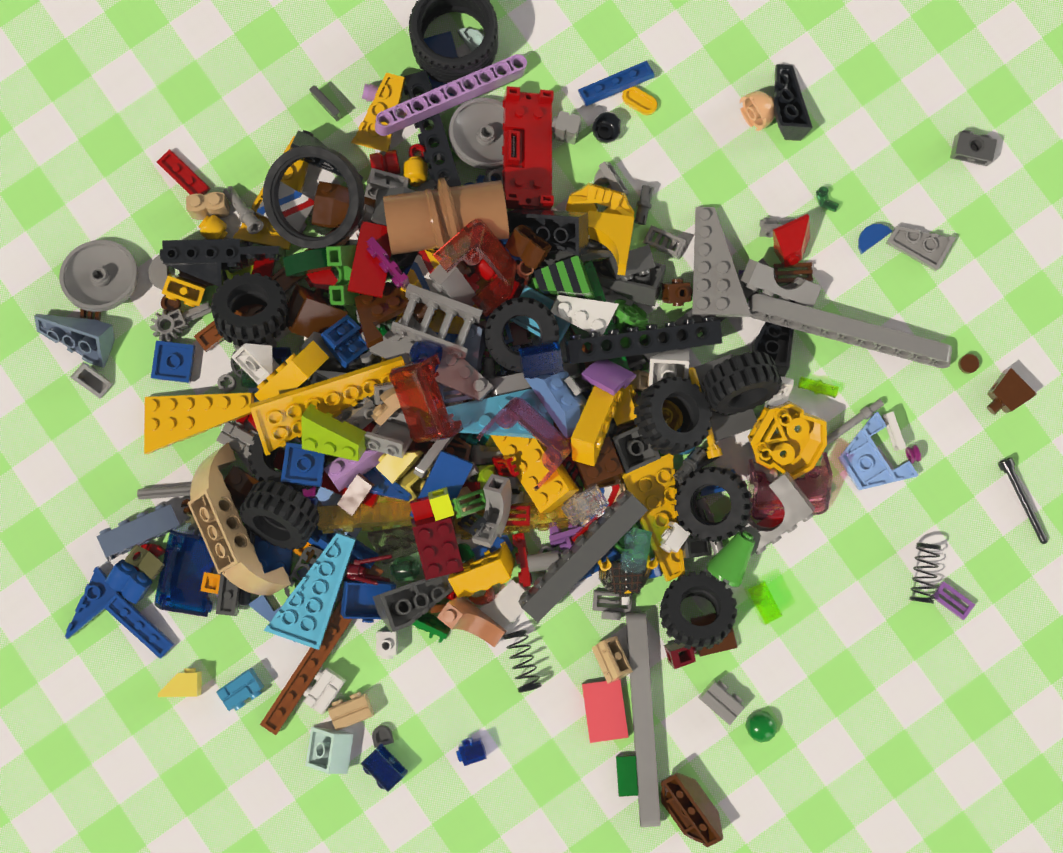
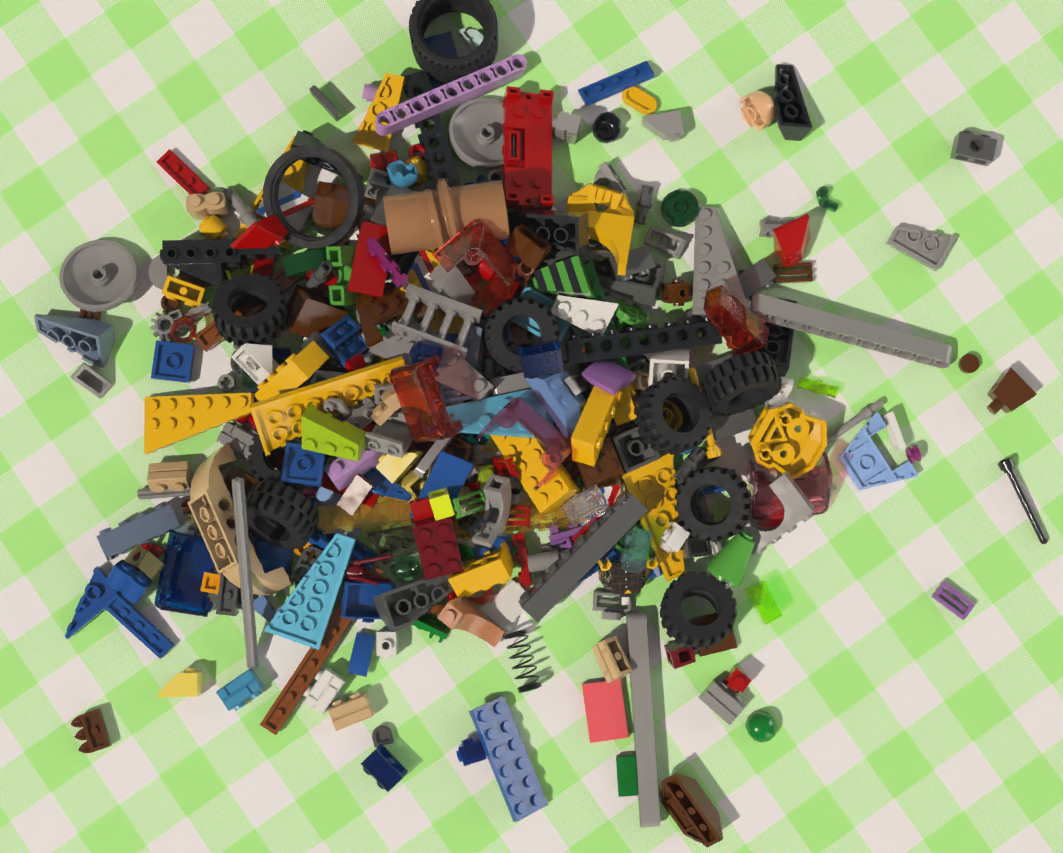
light aqua slope [306,727,353,774] -> none
light grey arch [741,259,822,307] -> none
blue tile [858,224,893,254] -> none
black piece [909,542,941,604] -> none
none -> reddish brown plate [71,708,112,753]
none -> tan brick [147,461,192,493]
none -> clear red piece [170,316,197,343]
none -> red slope [230,214,289,249]
none -> light grey axle [231,477,259,670]
none -> dark grey pin [306,261,333,291]
none -> light grey arm [323,398,351,417]
none -> red tile [344,353,367,373]
none -> blue slope [348,632,376,677]
none -> dark azure hair [387,160,418,187]
none -> plate [469,695,548,822]
none -> light grey slope [641,110,684,142]
none -> dark green tile [661,190,699,227]
none -> clear red wedge [703,285,769,356]
none -> red brick [721,666,752,694]

